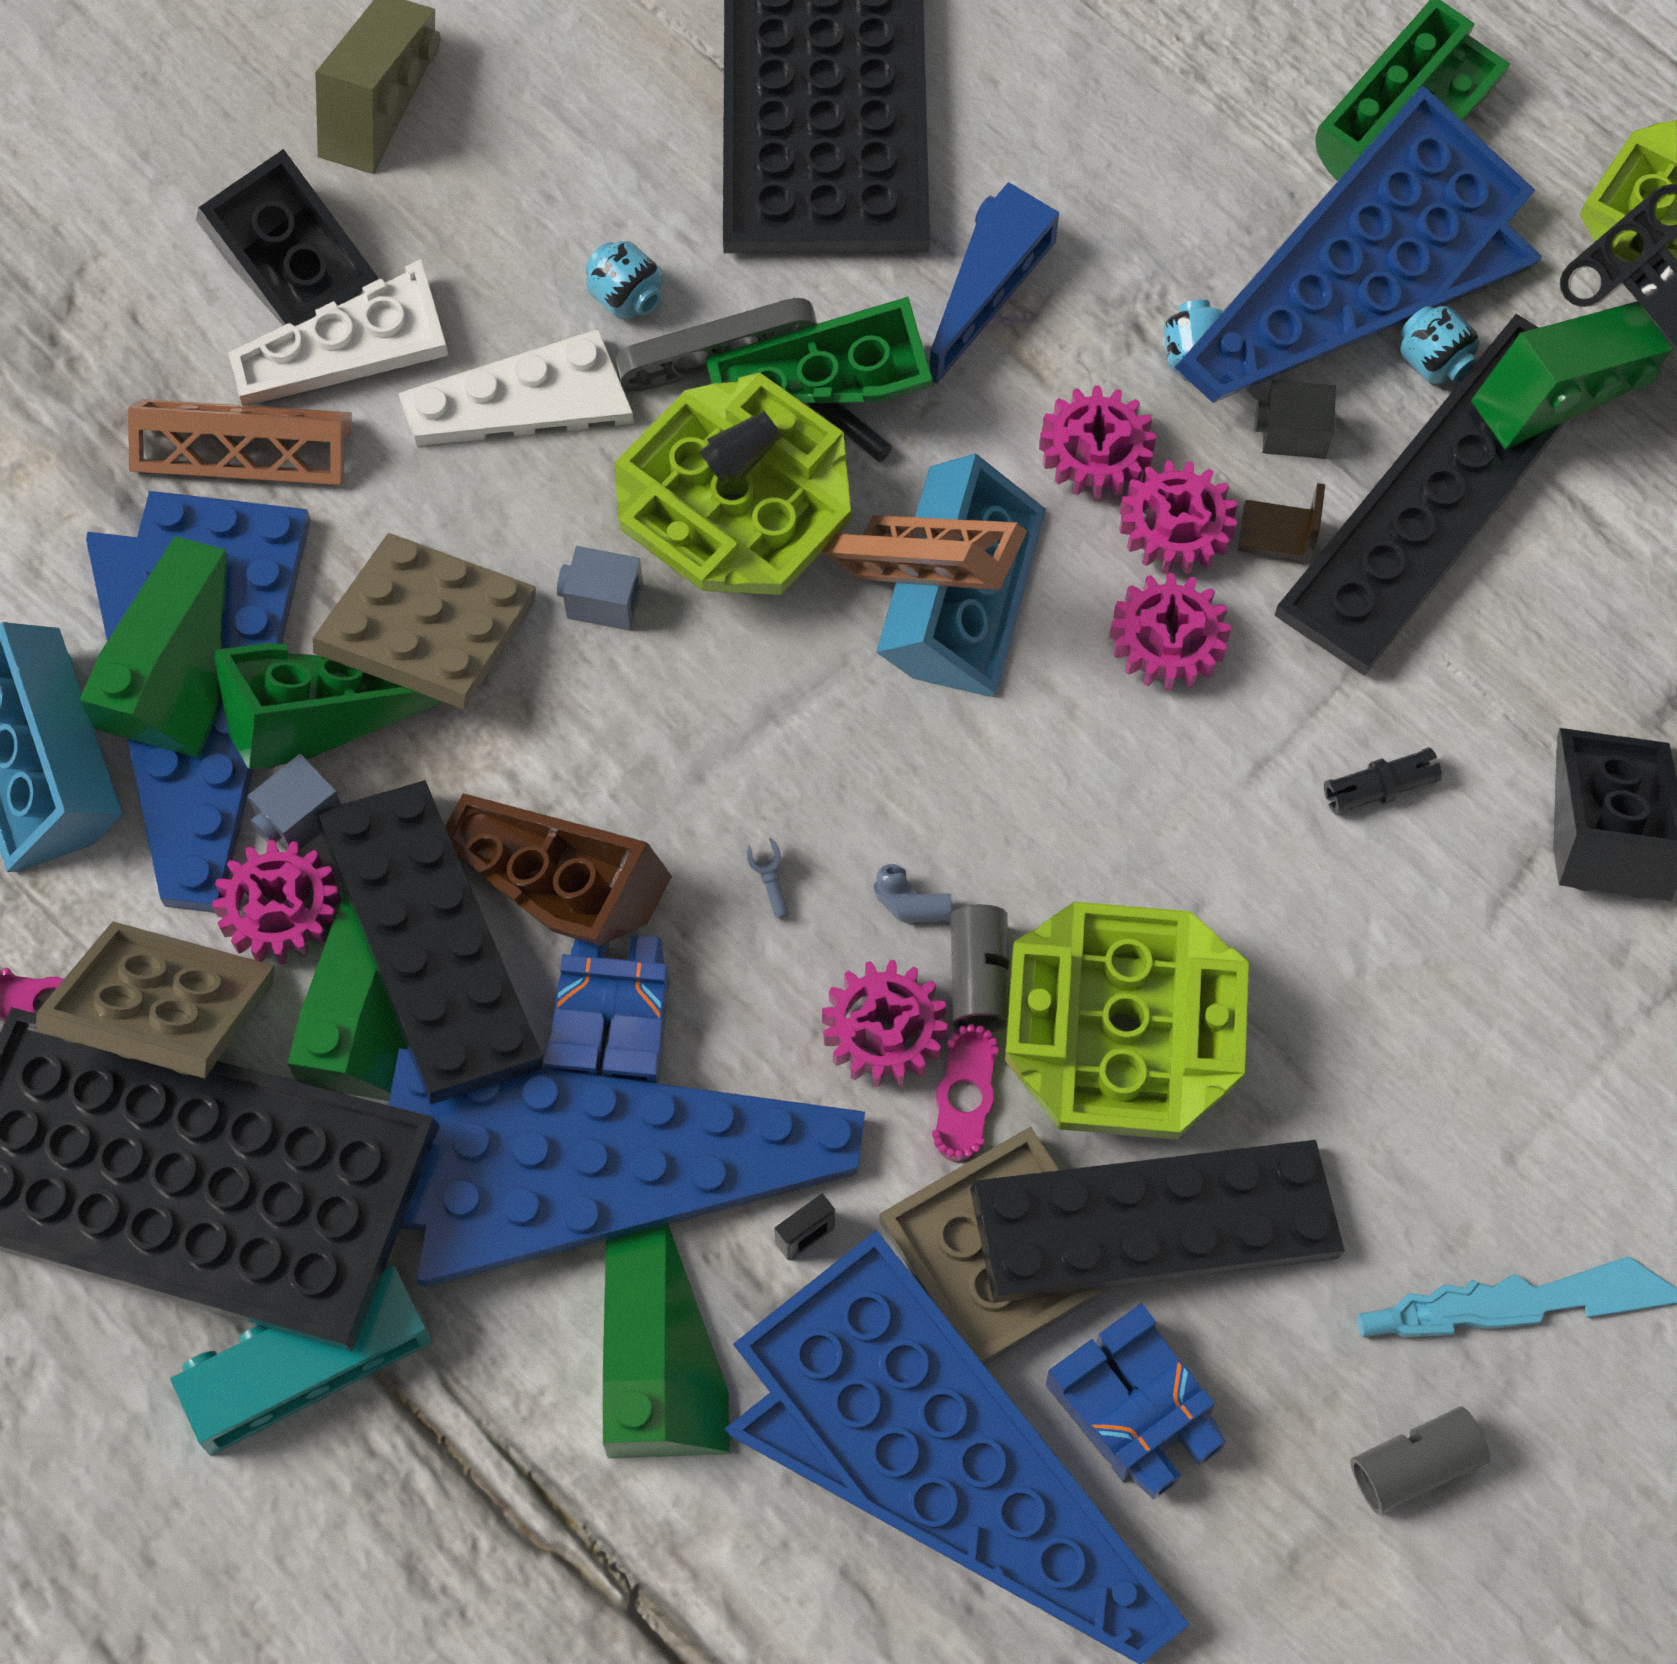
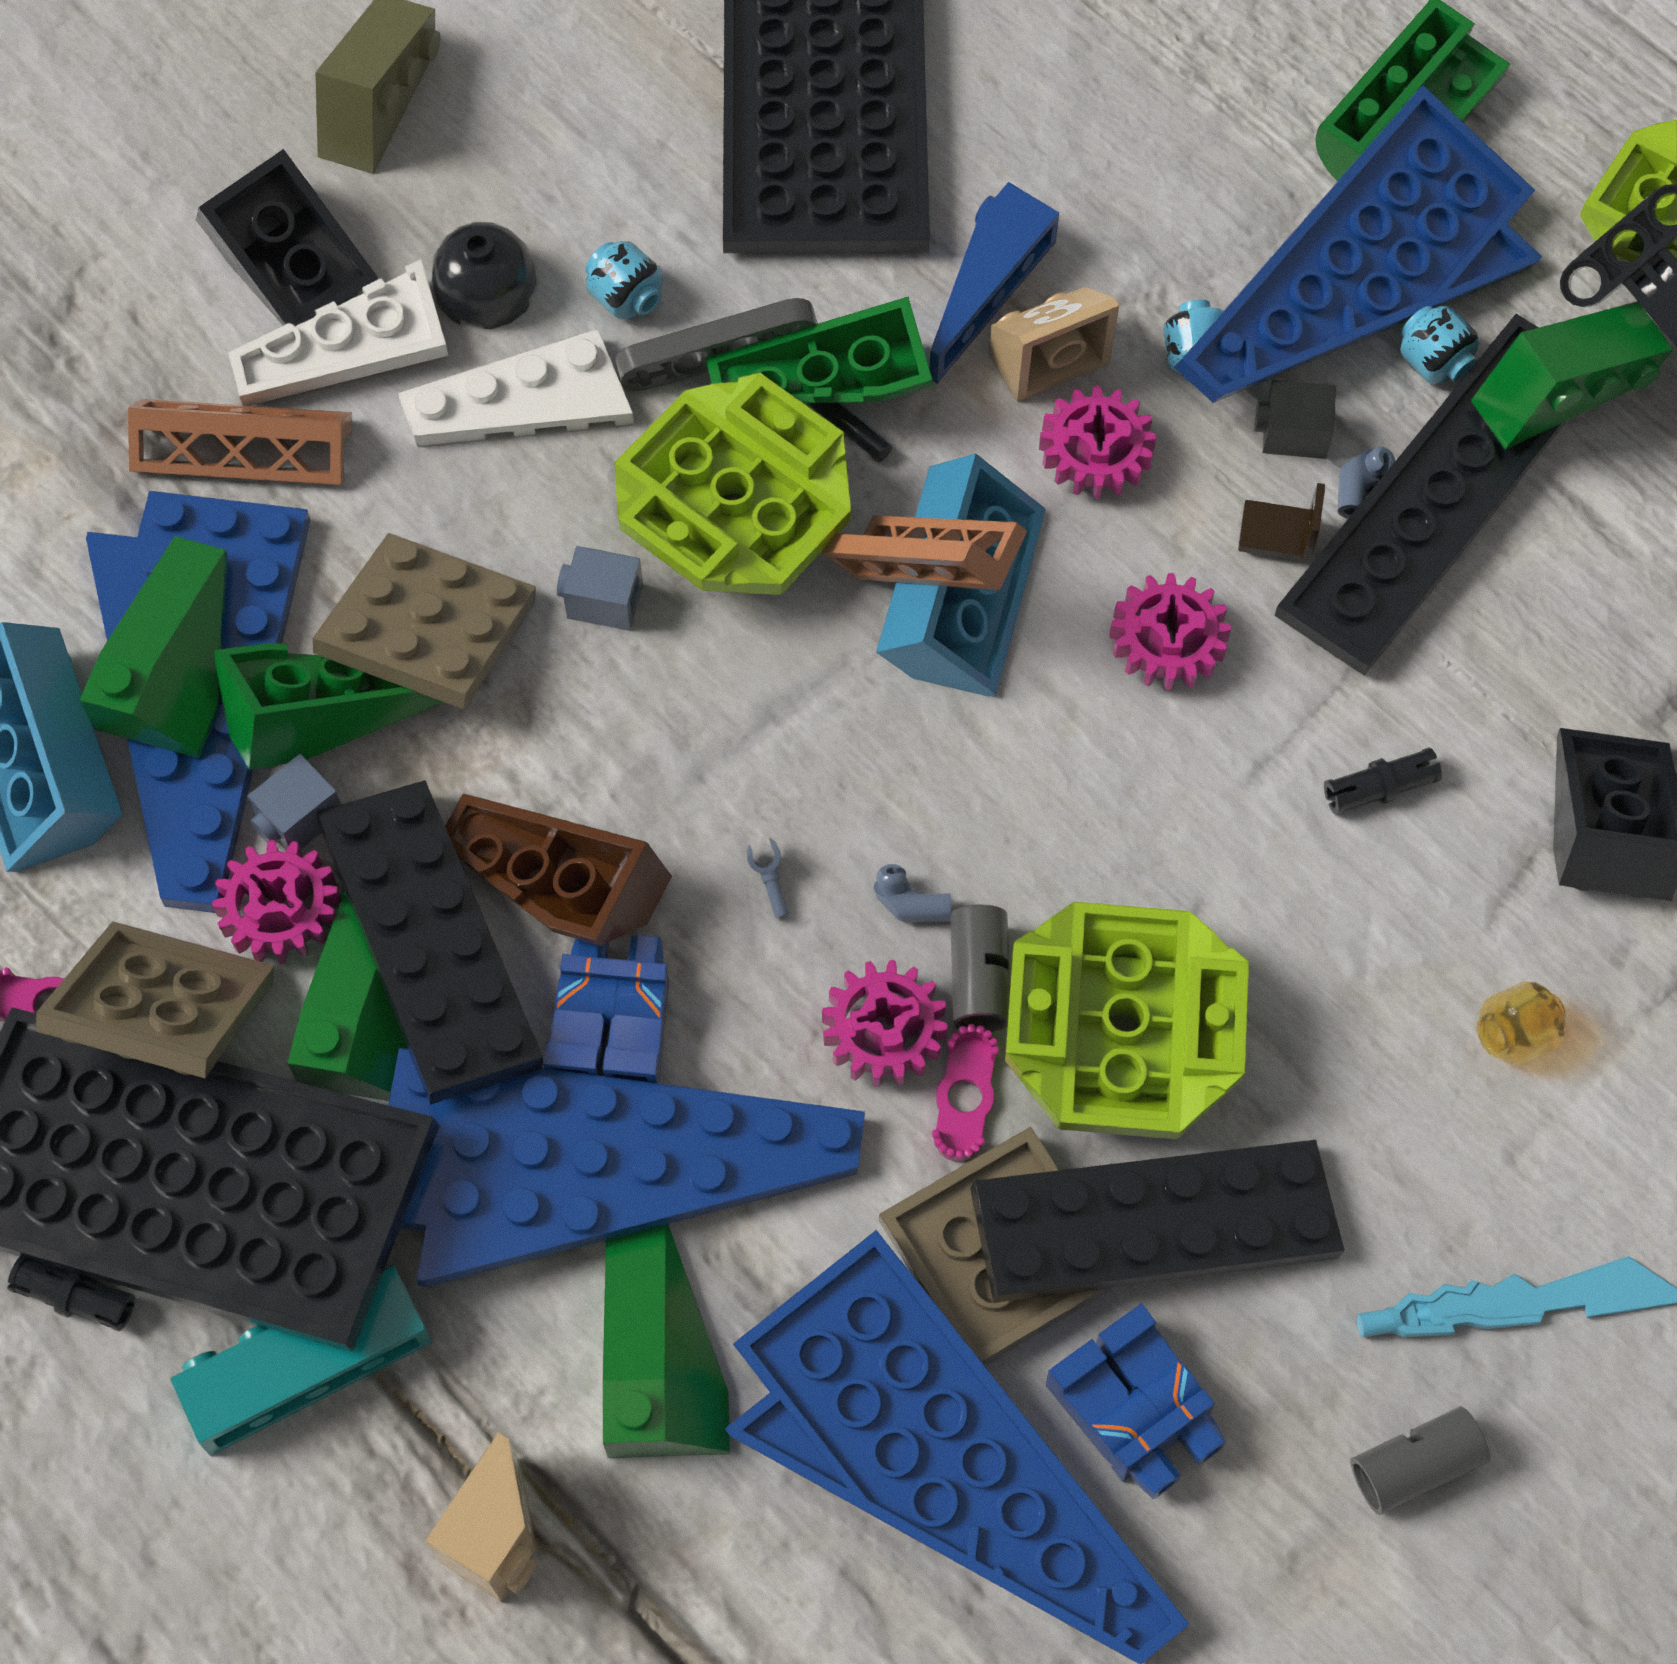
black cone [699,410,783,487] -> none
black tile [774,1193,835,1260] -> none
dark pink gear [1119,460,1237,575] -> none
none -> black pin [7,1256,135,1332]
none -> tan slope [425,1432,537,1603]
none -> black cylinder [432,222,537,329]
none -> tan slope [989,287,1119,402]
none -> sand blue arm [1337,446,1395,518]
none -> clear yellow head [1477,981,1566,1065]

